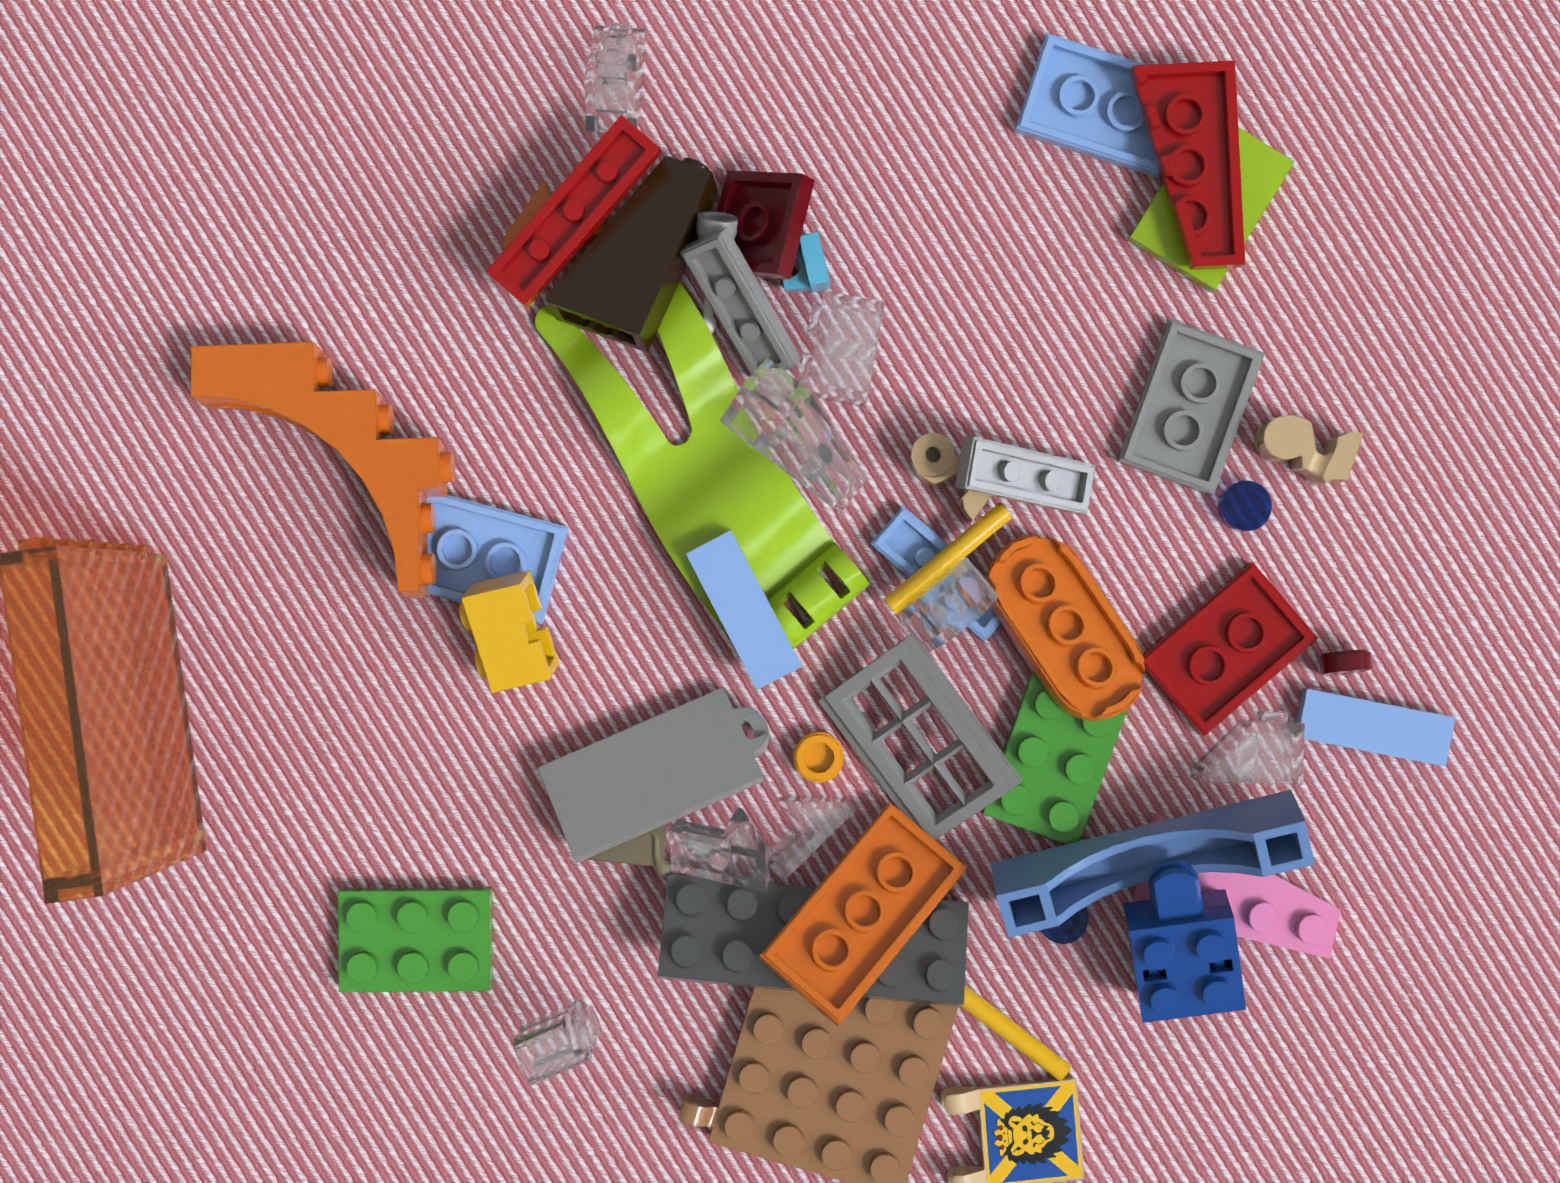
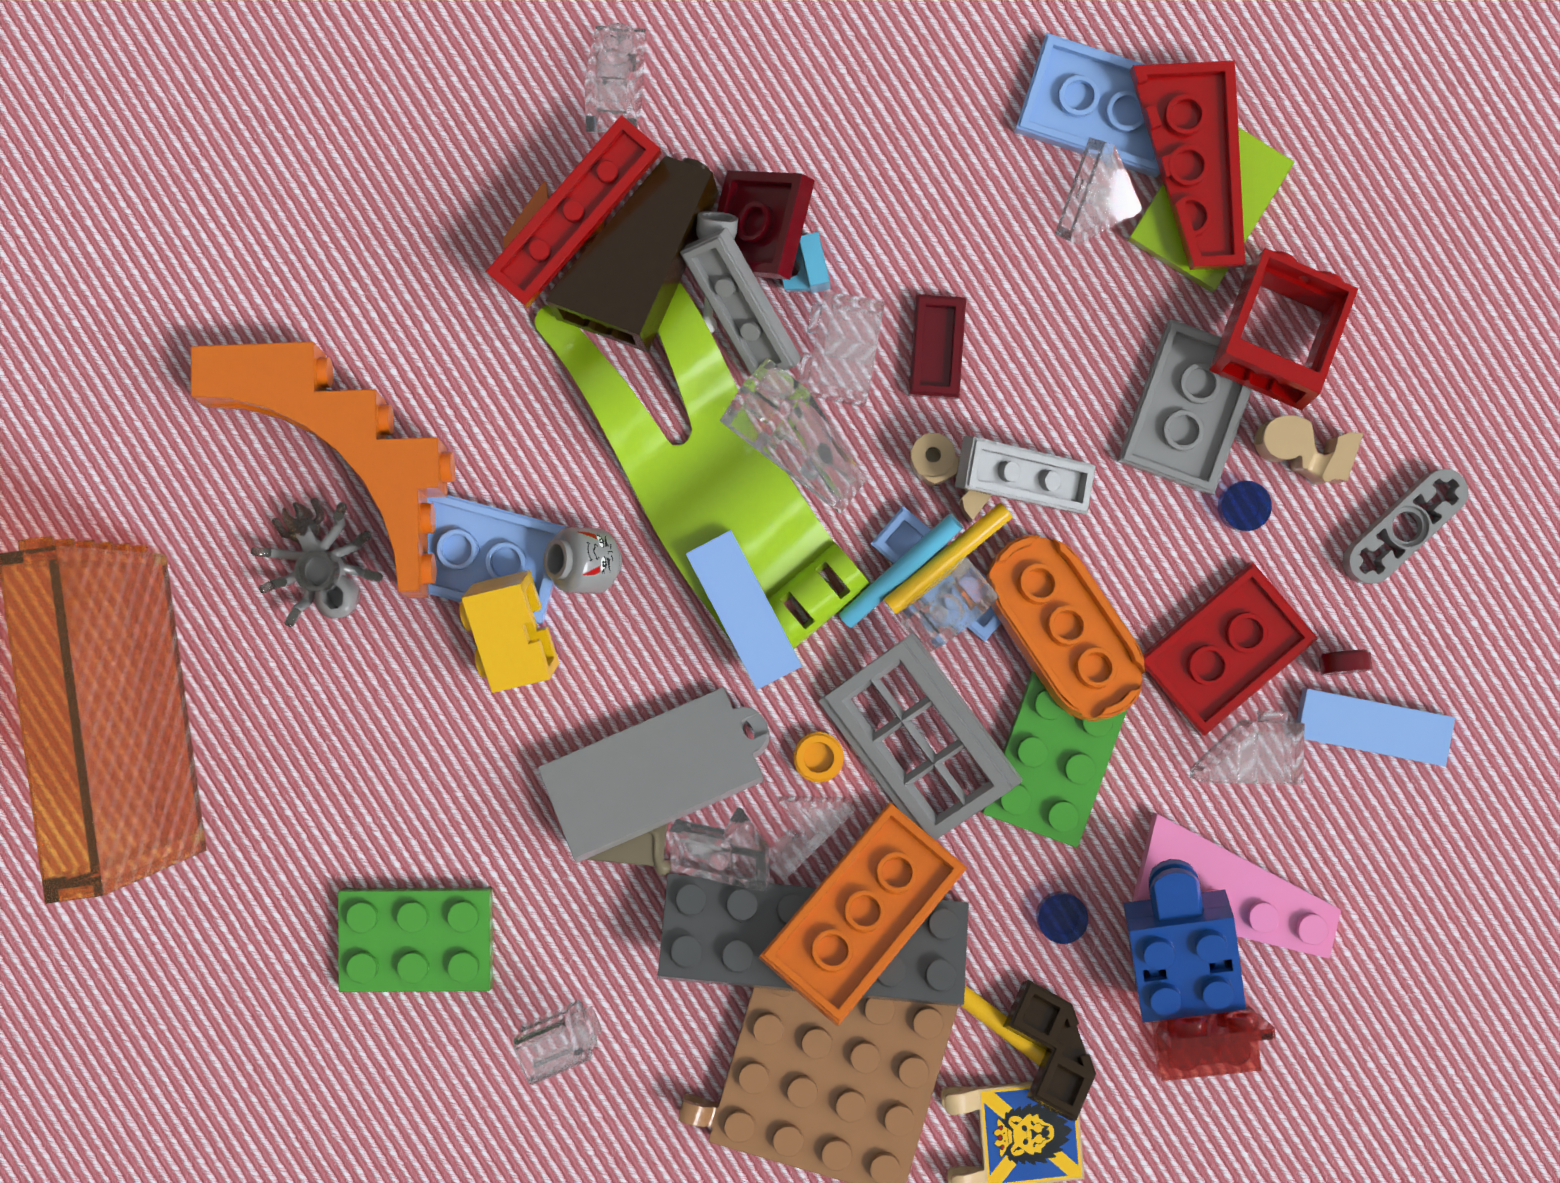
medium blue arch [991,790,1315,938] -> none
none -> animal [251,498,383,627]
none -> light grey head [544,527,622,594]
none -> medium azure bar [839,514,963,628]
none -> dark red tile [908,294,966,400]
none -> dark brown tile [1003,980,1096,1121]
none -> clear slope [1055,137,1142,244]
none -> clear red bracket [1152,1006,1276,1081]
none -> red window [1209,248,1359,411]
none -> light grey beam [1342,469,1468,584]

